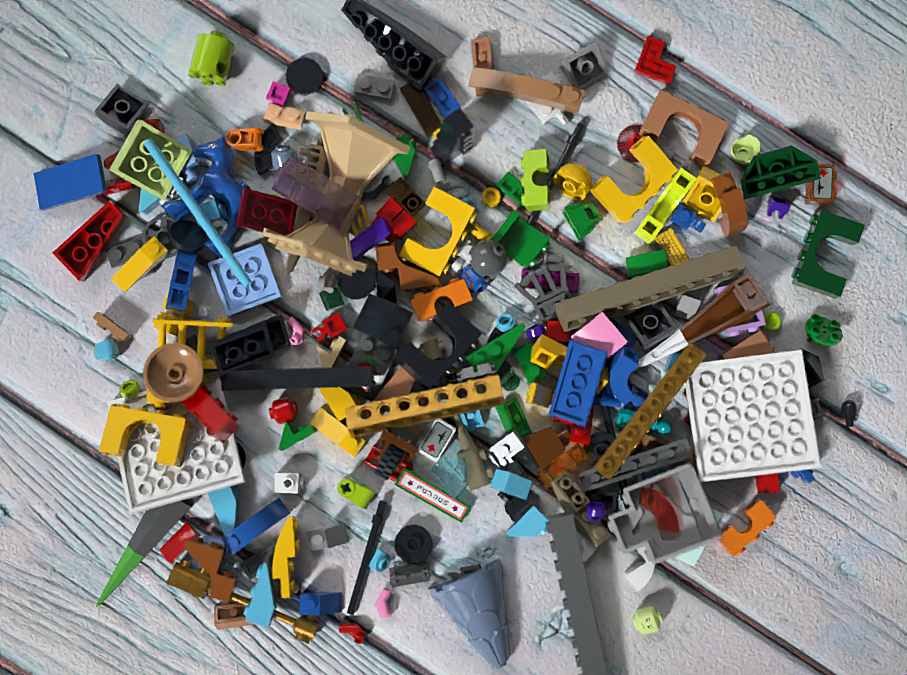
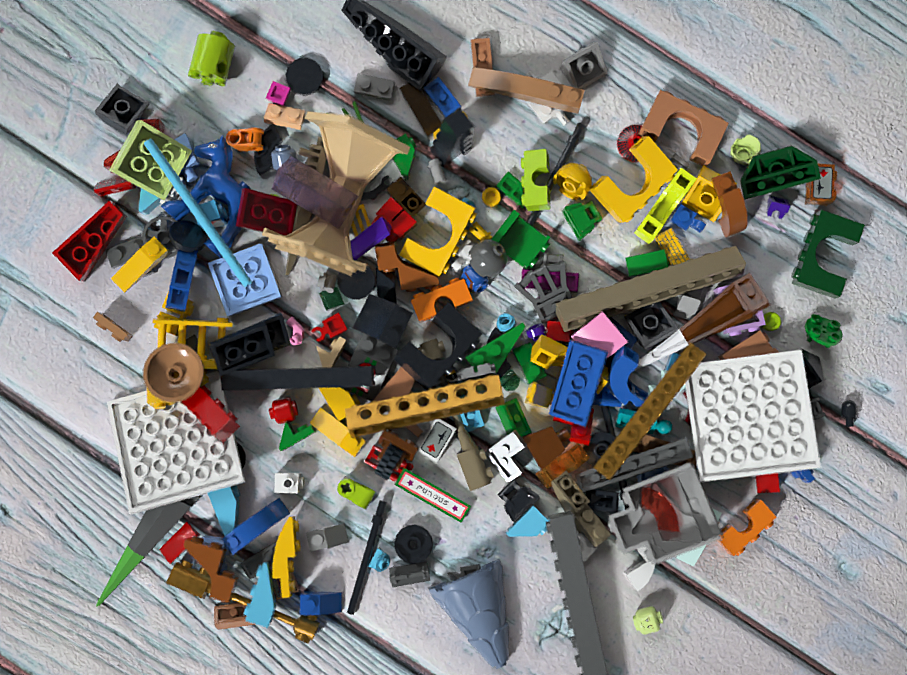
blue tile [33,154,107,211] -> none
medium azure plate [94,339,120,362] -> none
yellow arch [99,404,191,468] -> none
lime tile [119,380,140,398] -> none
red arm [339,623,365,644] -> none
bright pink arm [376,588,393,618] -> none
clear light blue slope [429,458,468,499] -> none
medium azure slope [490,469,533,500] -> none
dark purple tile [586,502,606,522] -> none
red plate [634,36,676,85] -> none

